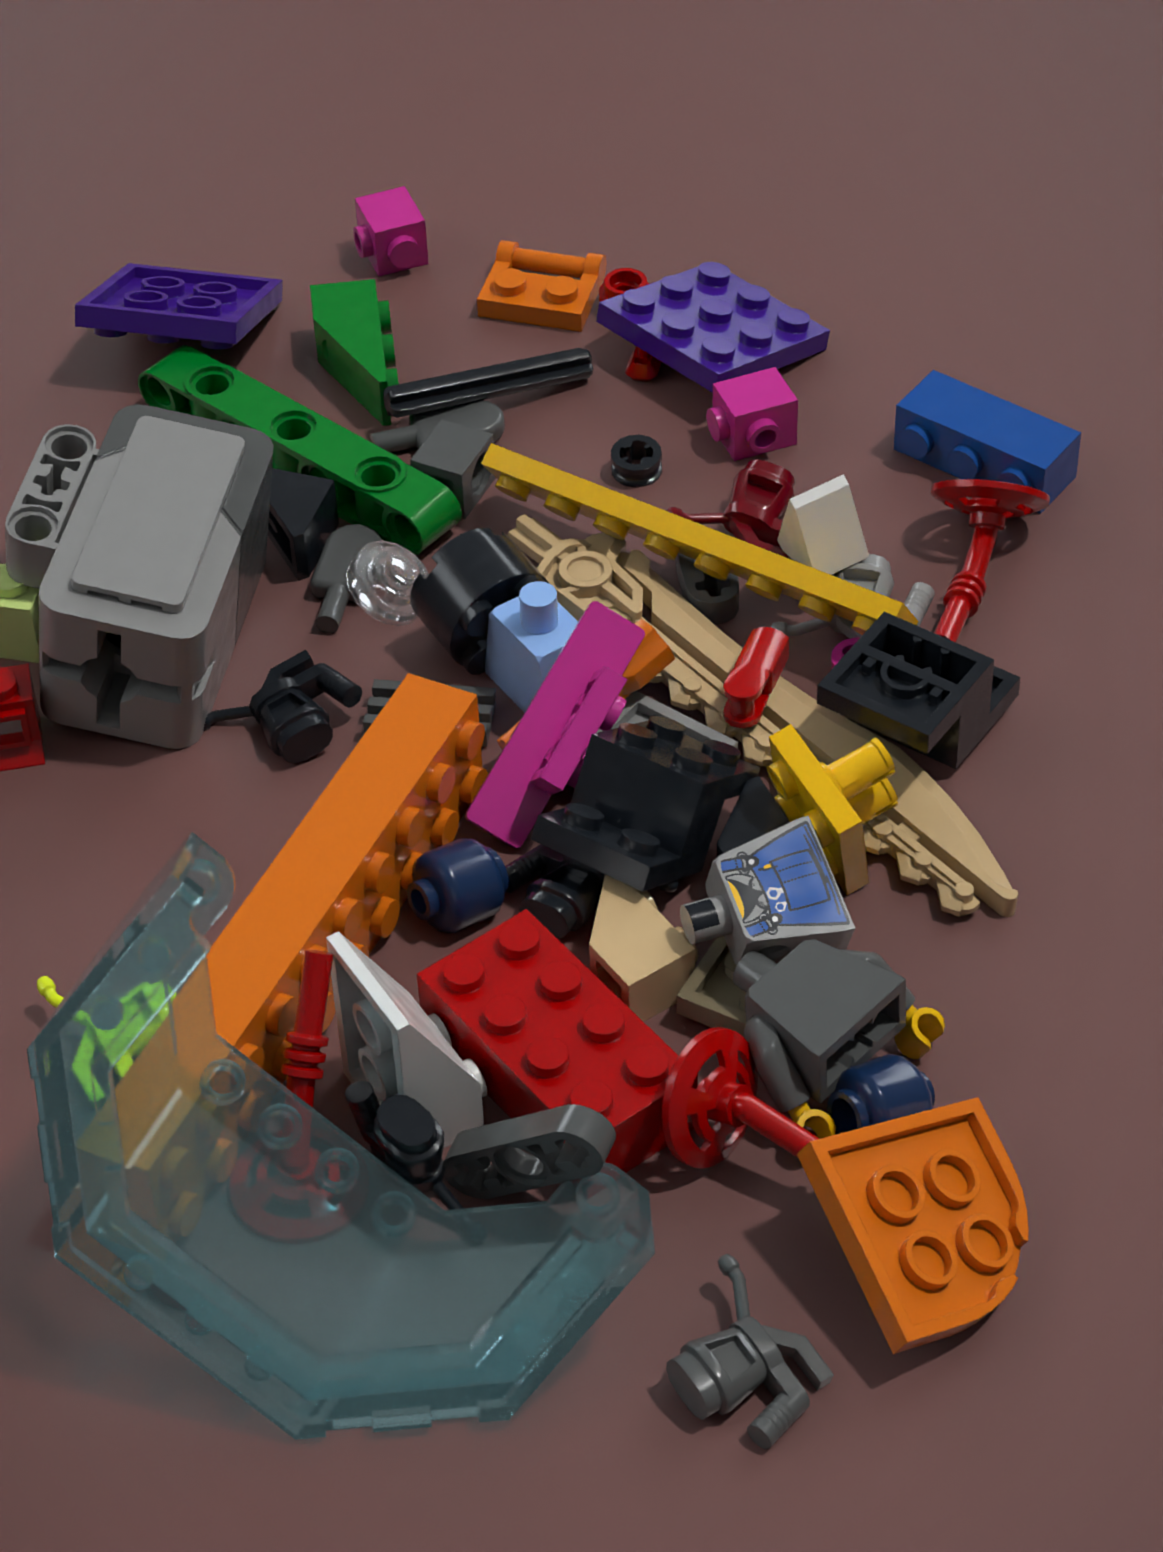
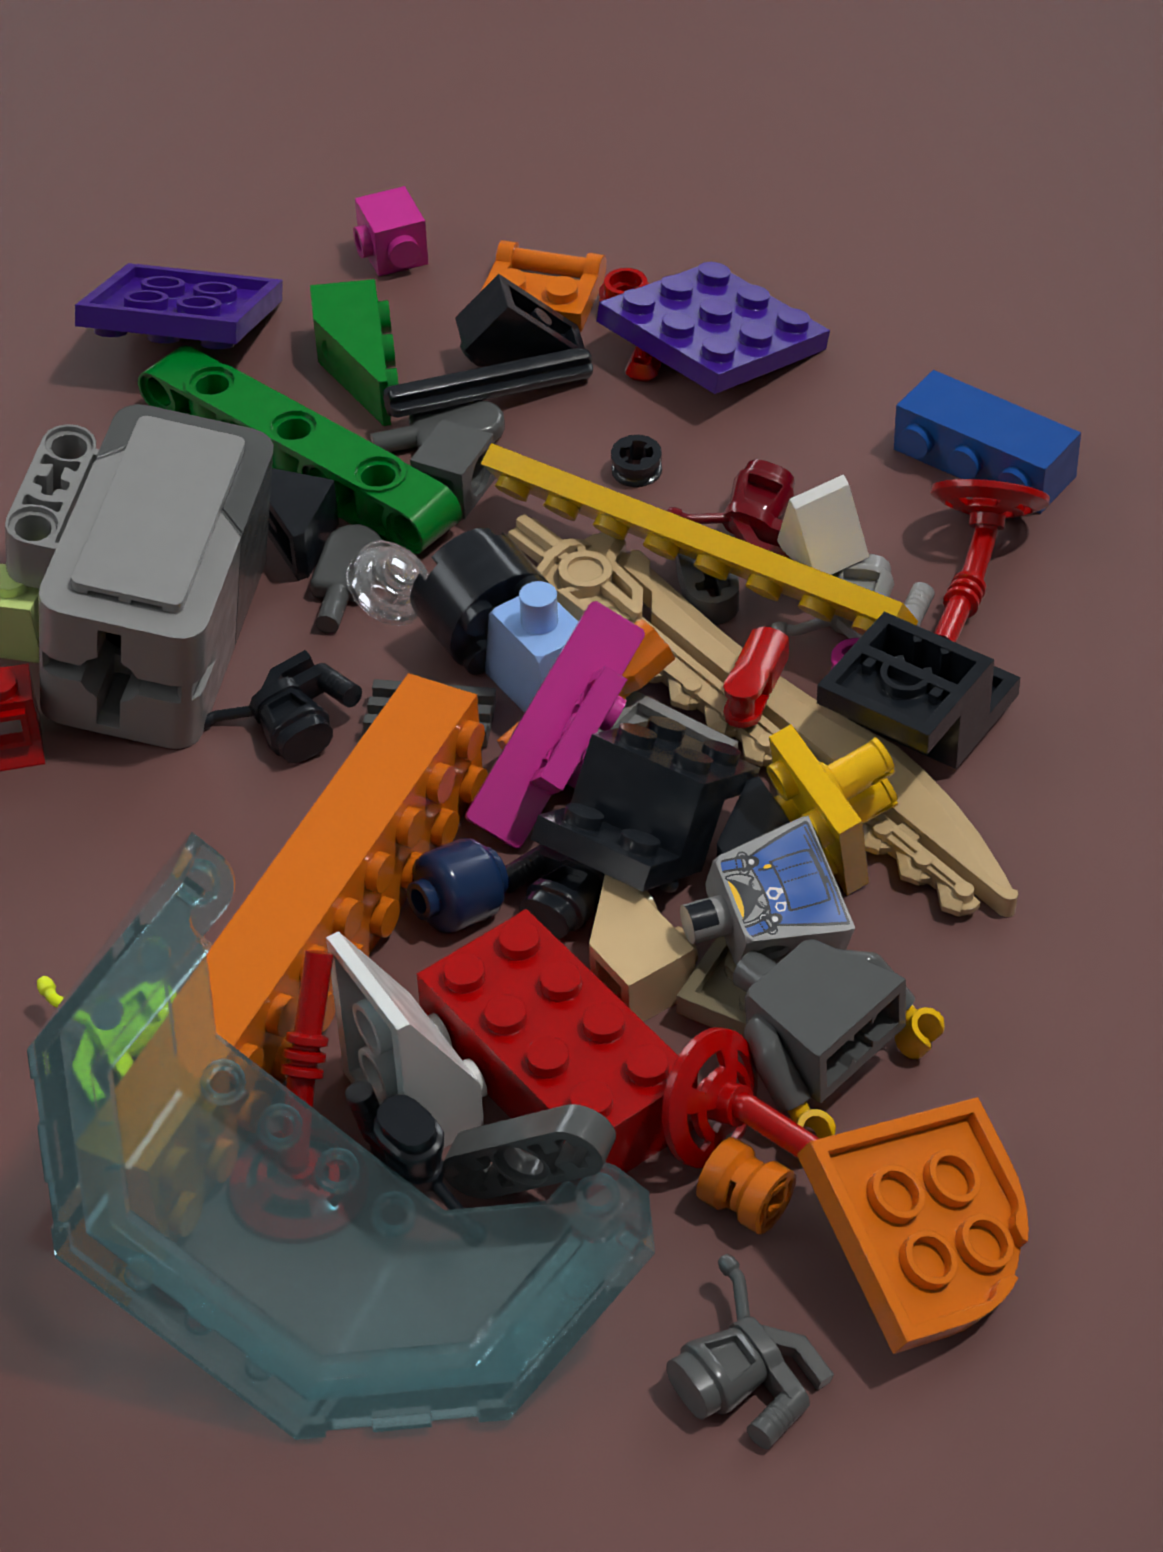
dark pink brick [706,367,798,461] -> none
dark blue head [827,1054,935,1134] -> none
none -> black slope [455,274,585,367]
none -> orange wheel [696,1137,796,1235]

